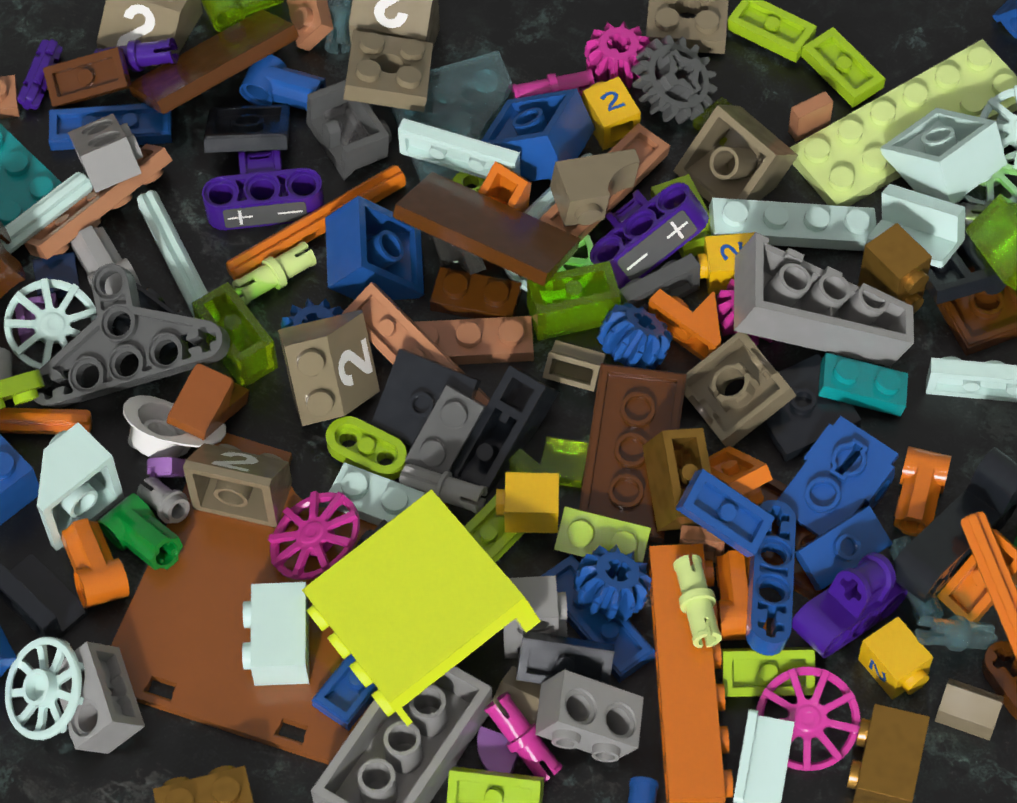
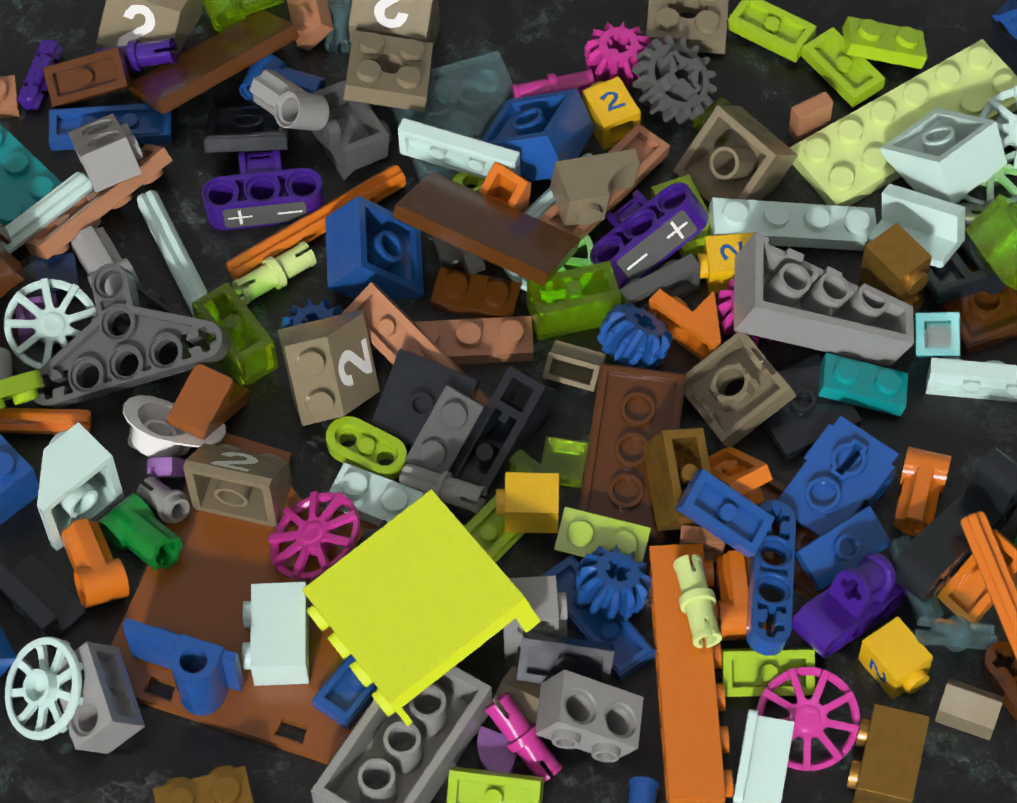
none -> blue piece [122,618,245,716]
none -> light grey piece [249,70,329,131]
none -> lime plate [842,16,928,69]
none -> brick [916,312,961,358]

